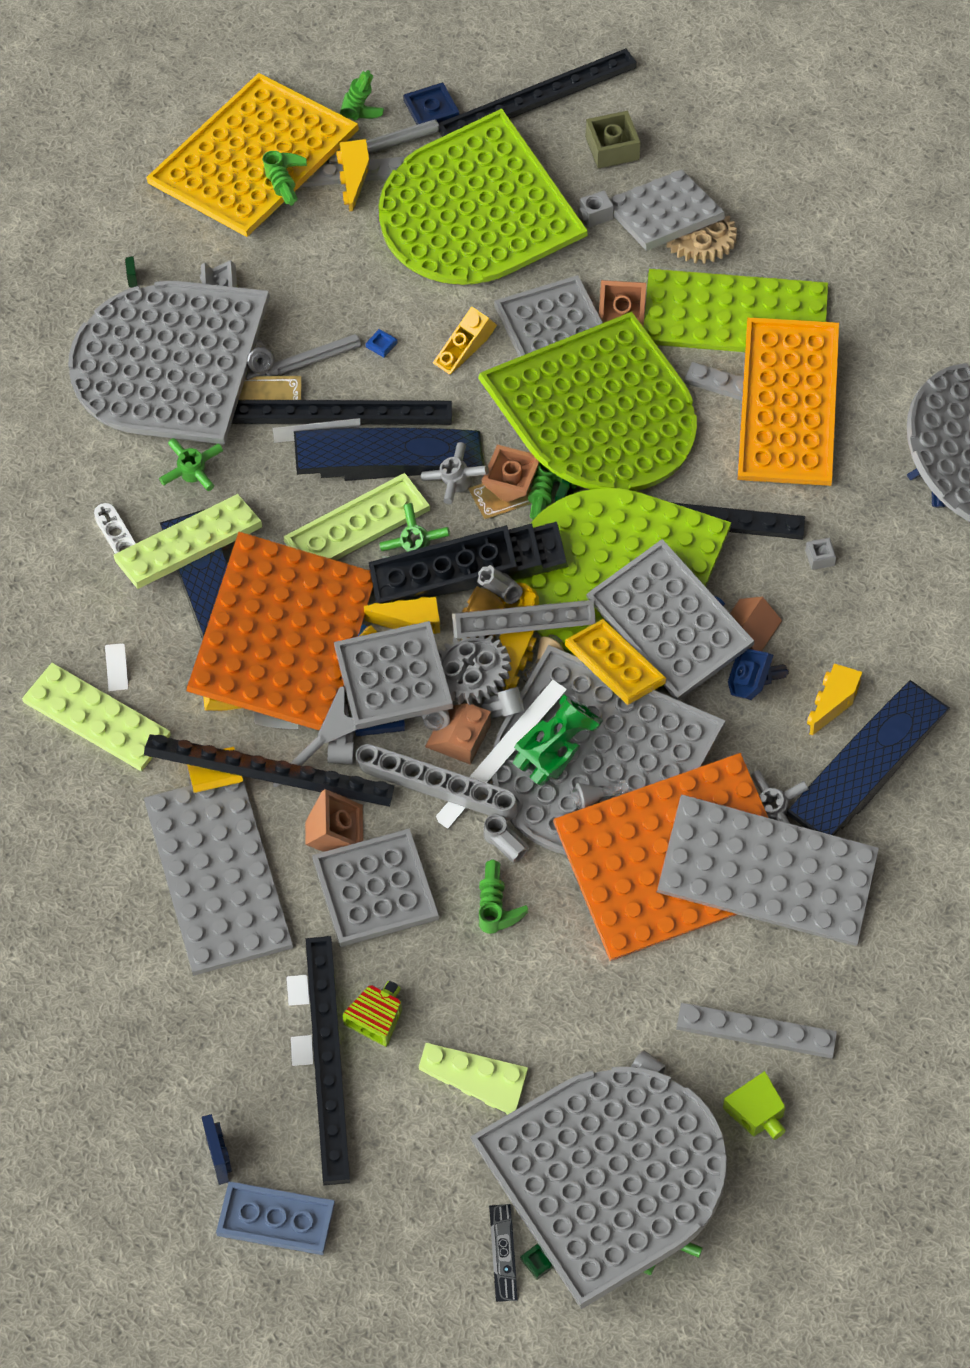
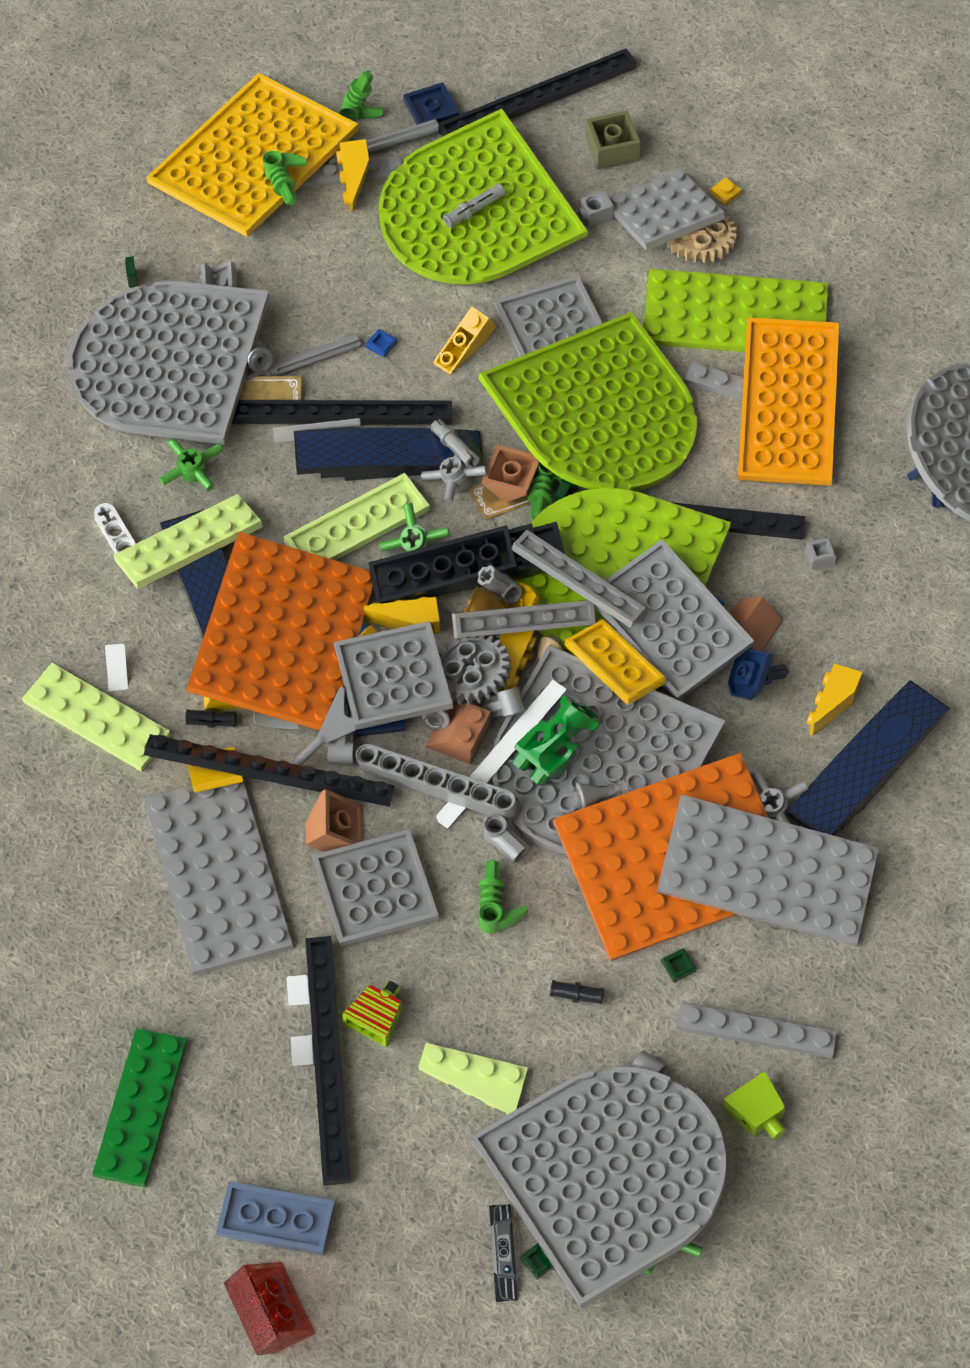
dark blue plate [201,1114,232,1185] -> none
nougat slope [599,280,646,326] -> none
none -> green plate [92,1028,187,1188]
none -> black pin [185,708,237,728]
none -> clear red slope [224,1262,315,1356]
none -> light grey pin [431,419,479,468]
none -> light grey pin [443,183,506,228]
none -> light grey plate [512,530,646,628]
none -> black pin [550,980,604,1004]
none -> dark green tile [661,948,696,983]
none -> yellow plate [710,177,742,206]

